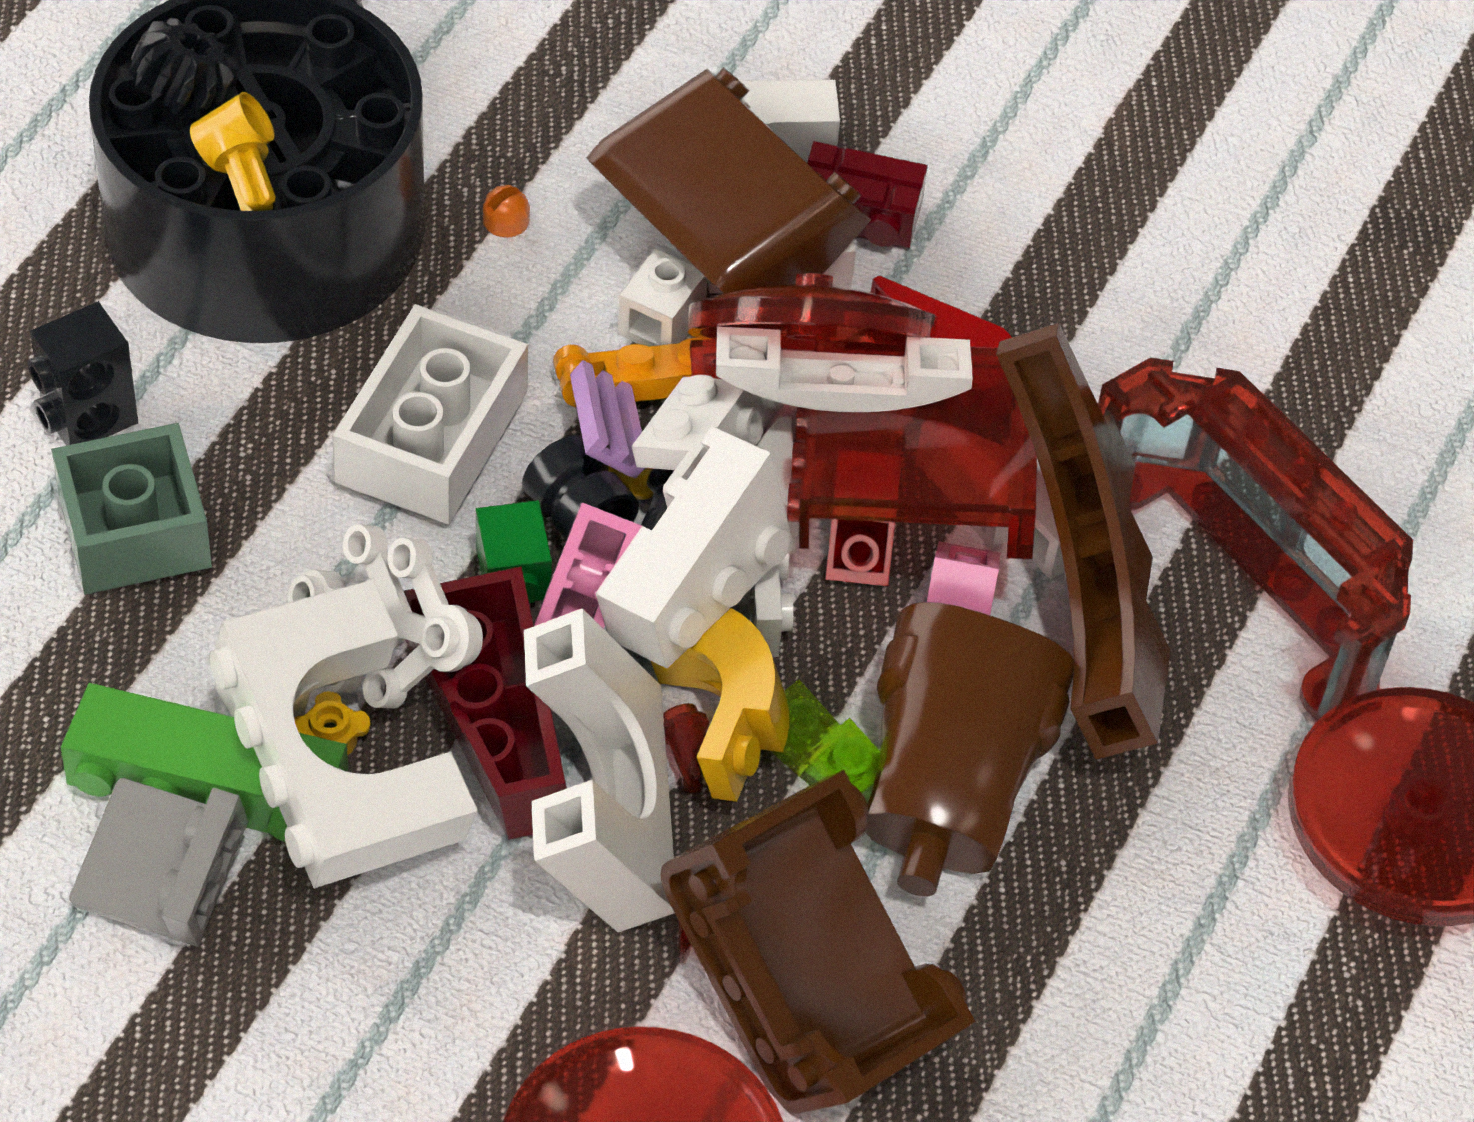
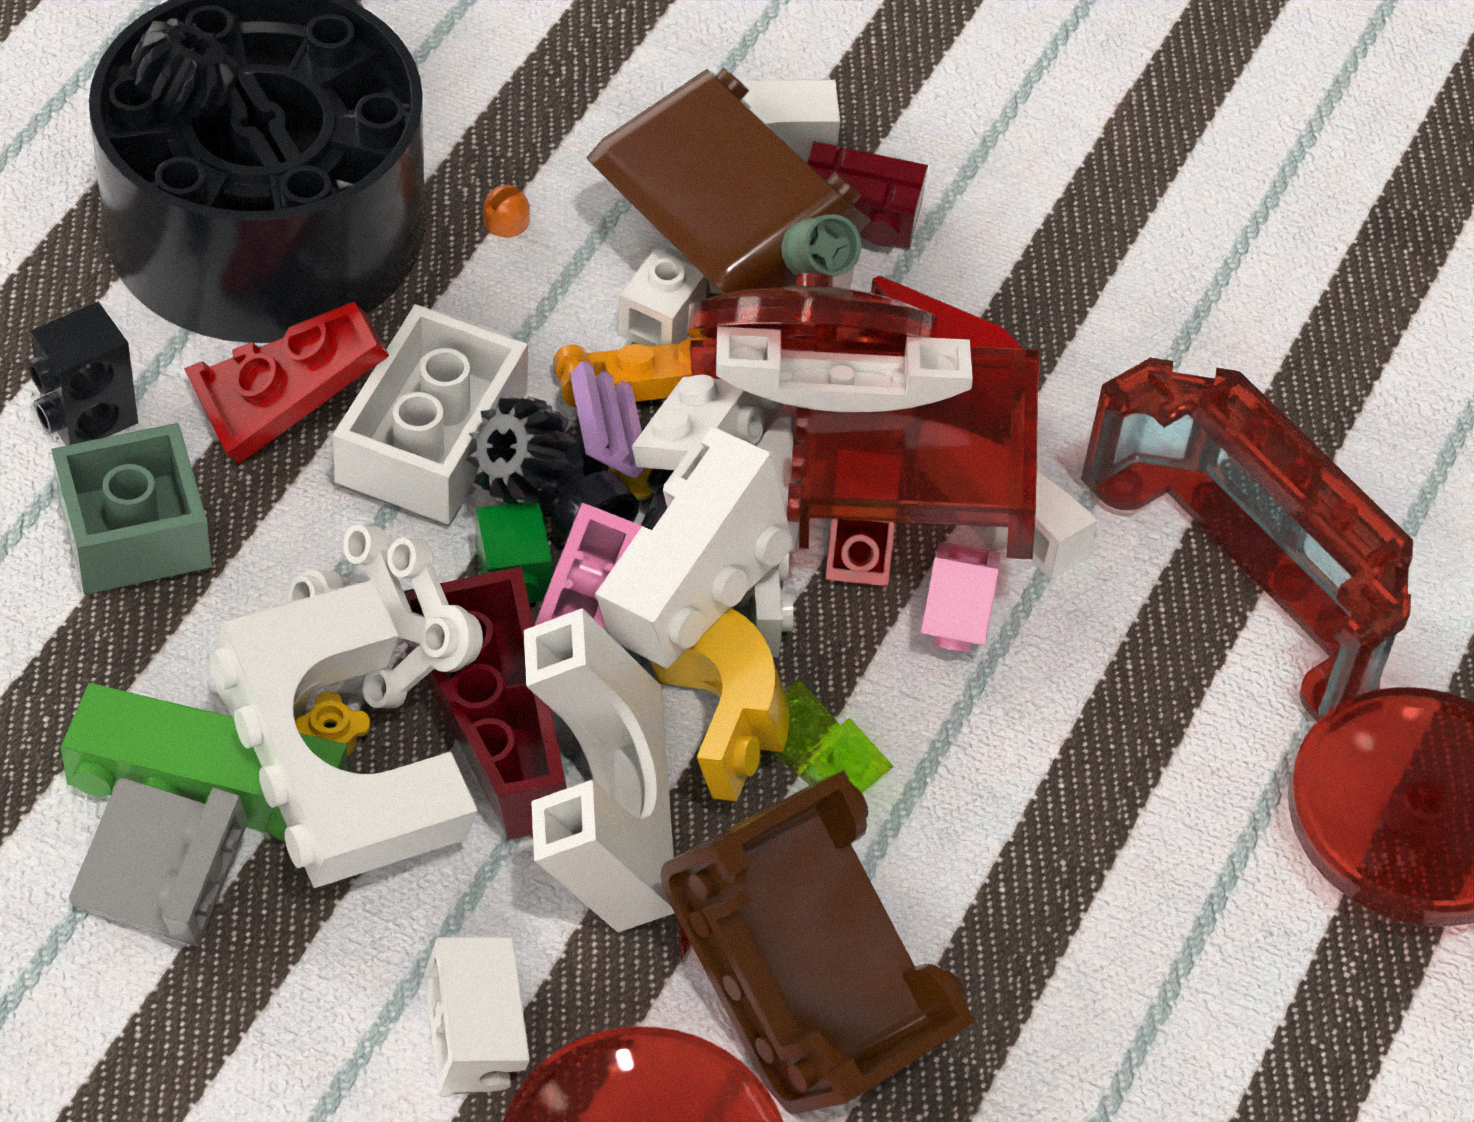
yellow axle [190,92,276,211] -> none
clear red pin [663,703,710,793] -> none
reddish brown torso [866,602,1075,896] -> none
reddish brown arch [996,323,1171,760] -> none
none -> red wing [184,302,390,464]
none -> white hinge [424,937,530,1096]
none -> black gear [466,397,577,505]
none -> sand green wheel [781,214,861,279]

